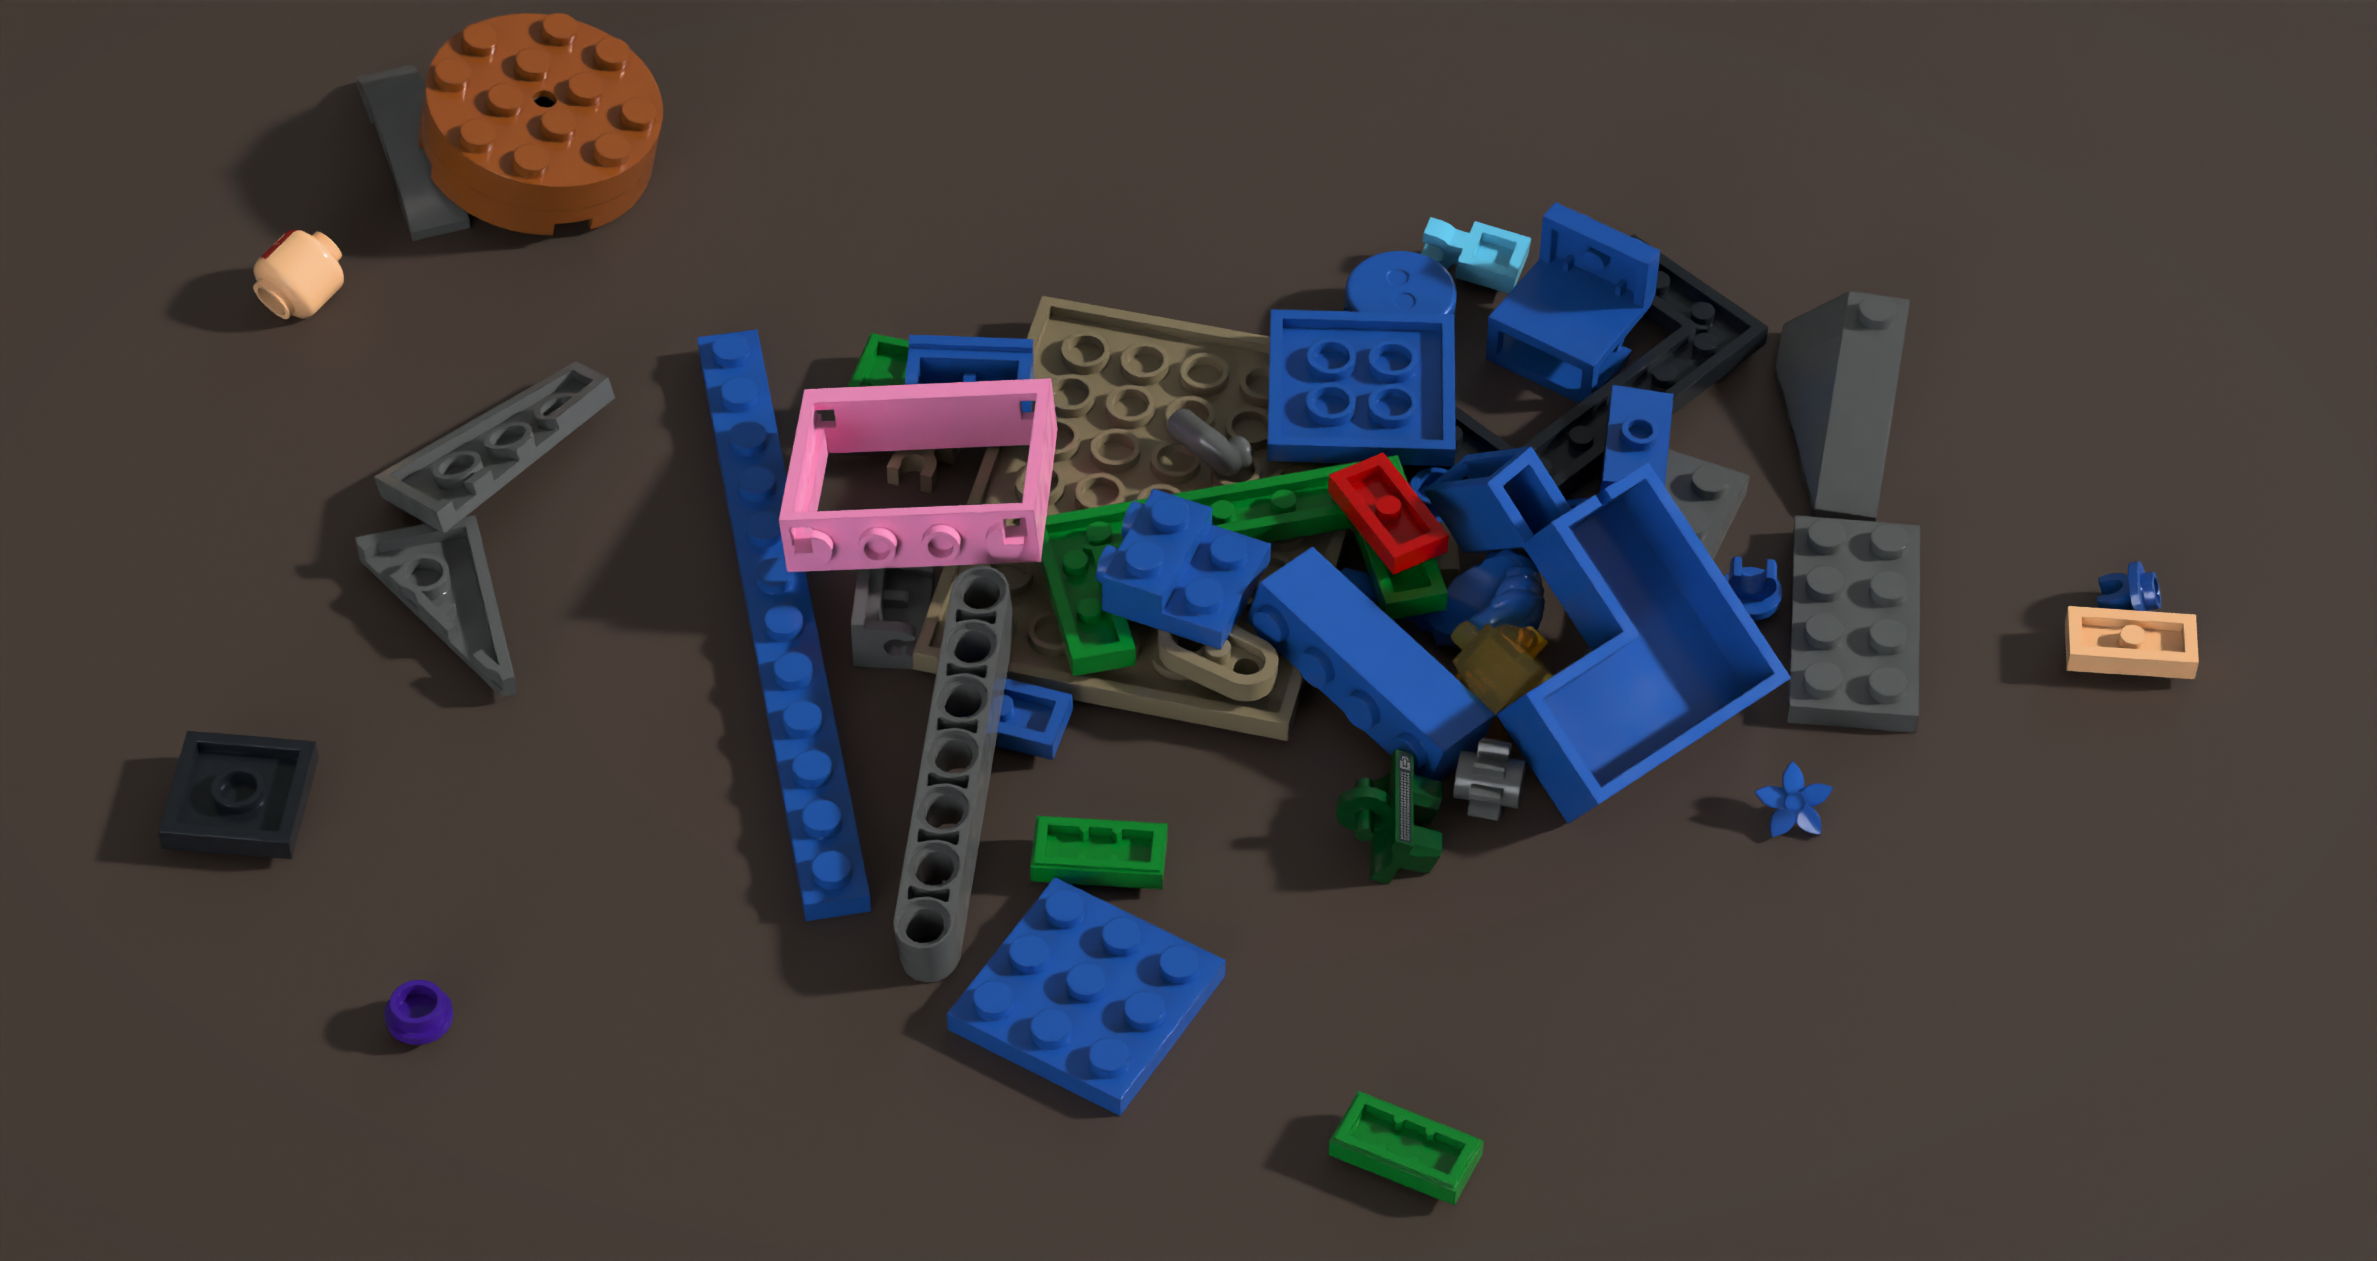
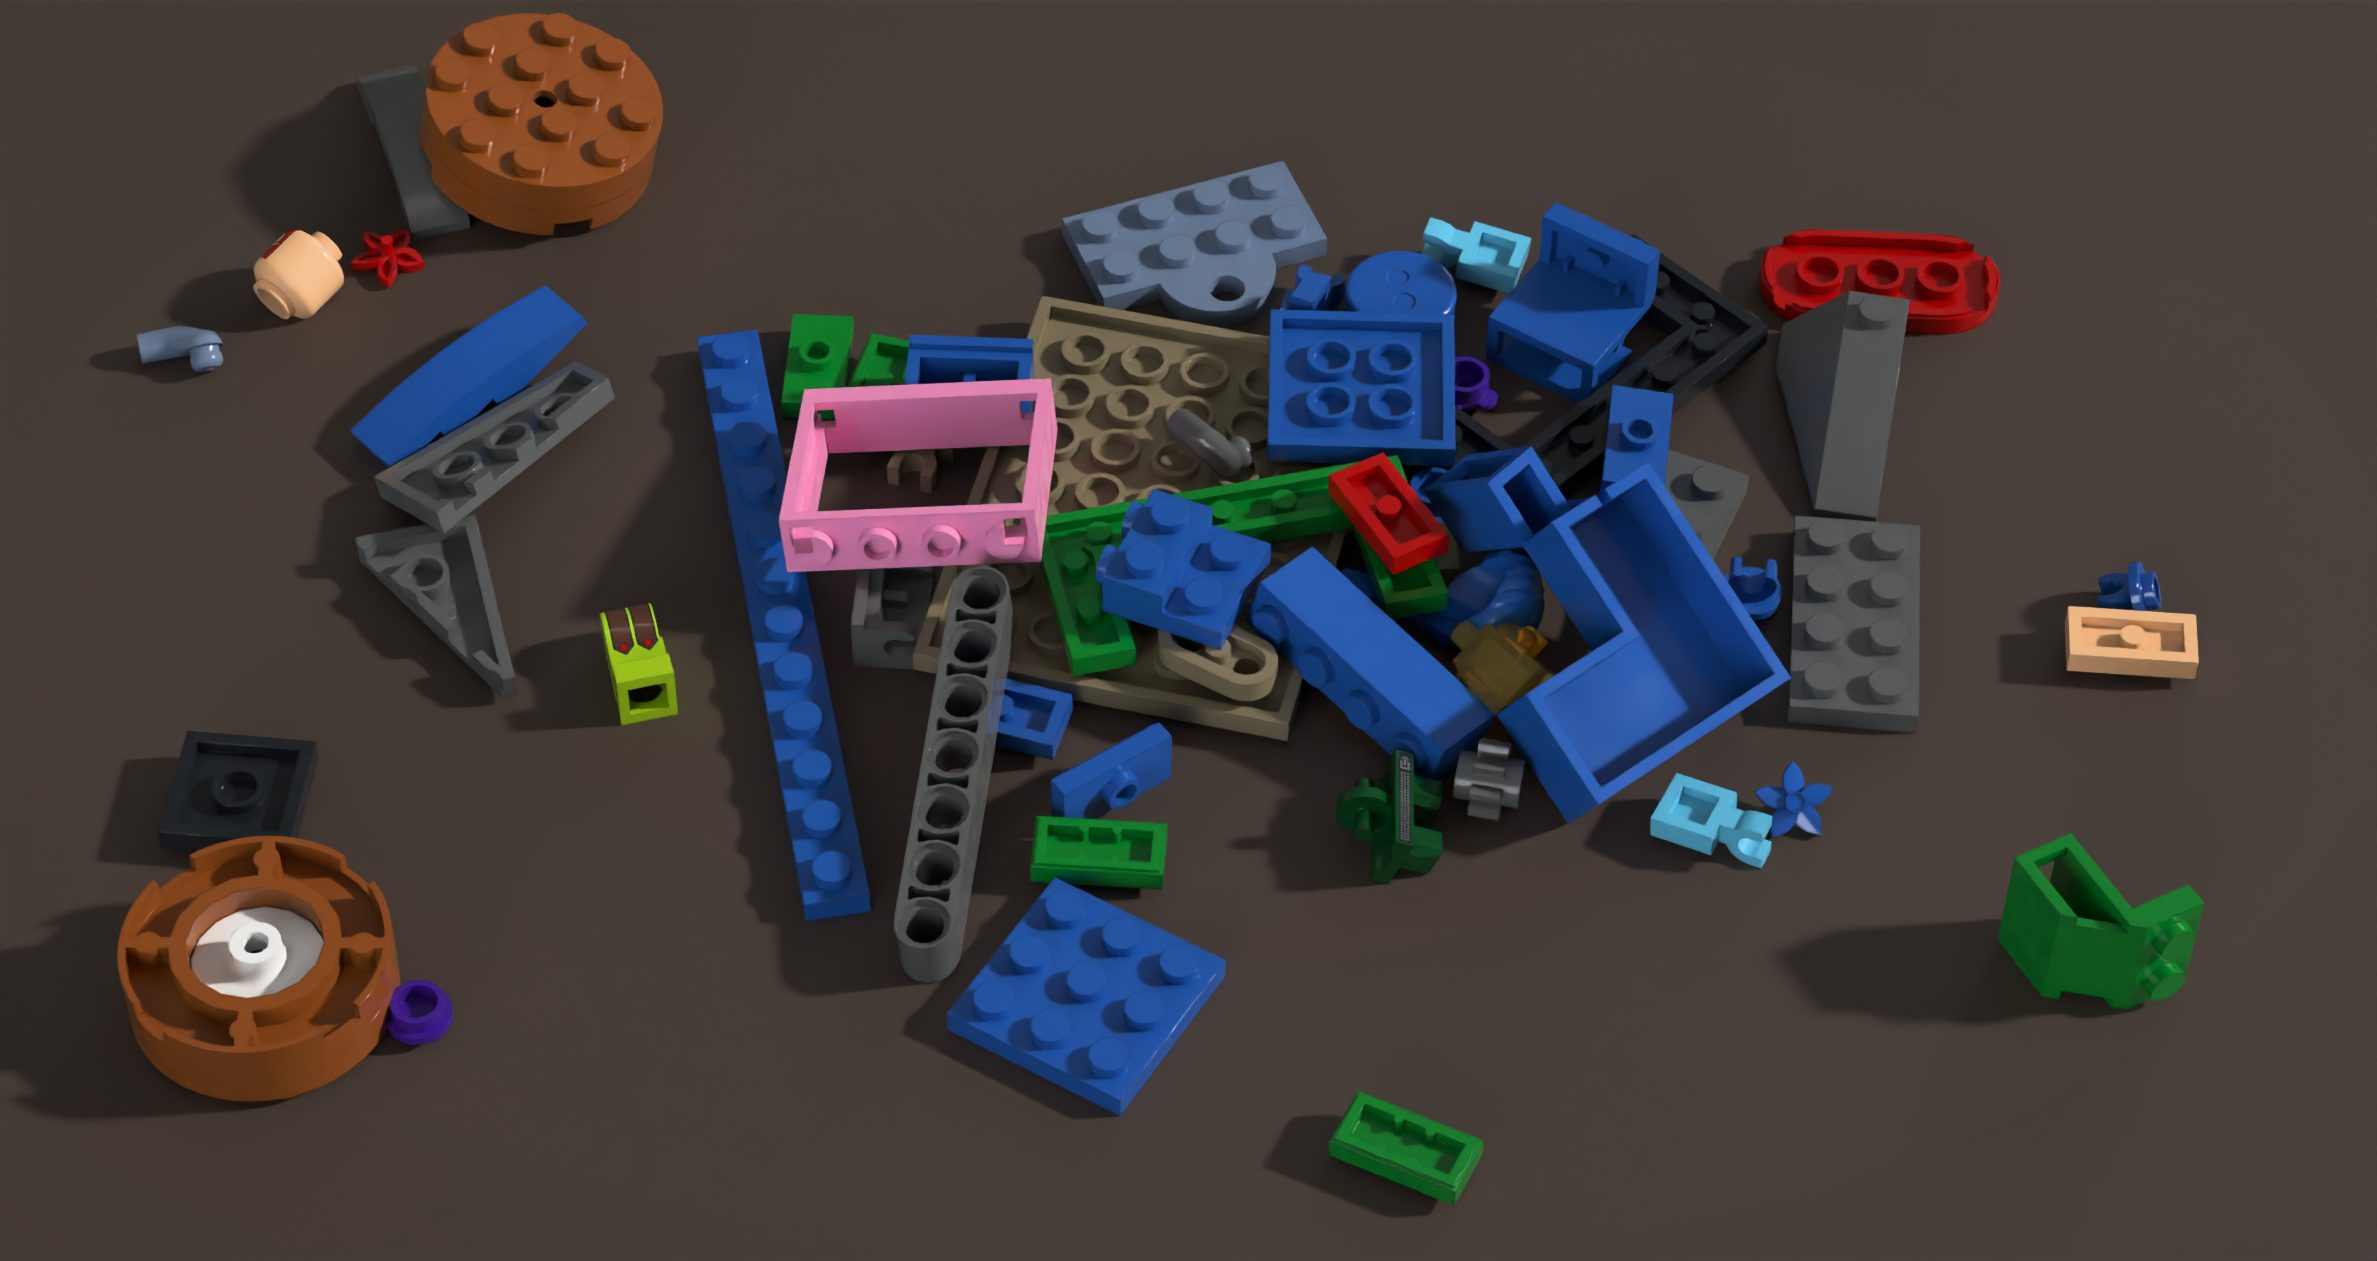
none -> dark orange piece [117,836,400,1102]
none -> sand blue arm [136,326,223,372]
none -> blue slope [350,285,588,468]
none -> red plant [351,230,424,288]
none -> lime leg [599,603,678,726]
none -> green plate [781,314,854,419]
none -> blue plate [1051,722,1172,819]
none -> sand blue plate [1062,161,1327,328]
none -> blue plate [1280,264,1347,311]
none -> dark purple plate [1455,356,1498,412]
none -> medium azure plate [1650,773,1772,868]
none -> red tile [1758,229,2000,334]
none -> green piece [1997,833,2204,1010]

